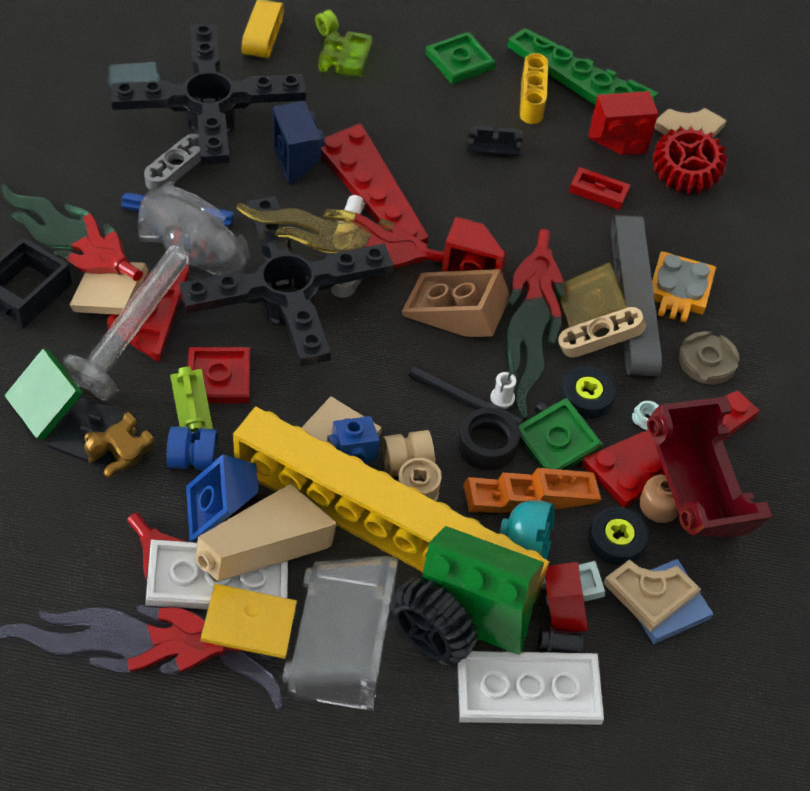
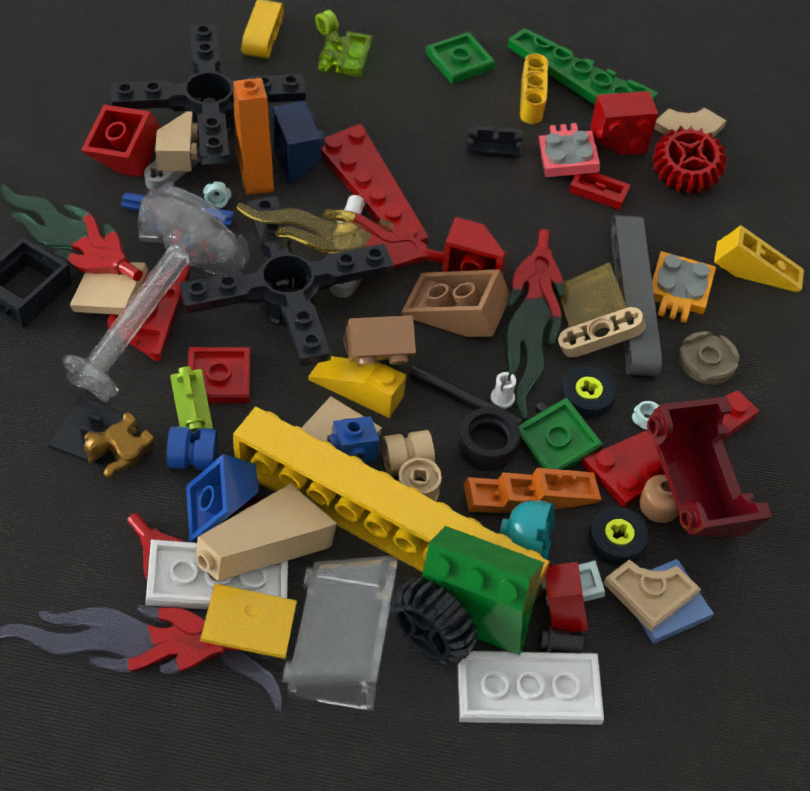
tile [4,349,83,440] -> none
clear light blue piece [108,62,160,86] -> none
none -> red slope [81,105,161,177]
none -> tan slope [155,111,198,171]
none -> light aqua plate [203,181,231,209]
none -> orange slope [233,78,274,195]
none -> yellow slope [308,356,406,418]
none -> medium nougat slope [343,315,416,366]
none -> piece [539,123,600,177]
none -> yellow slope [714,225,804,293]

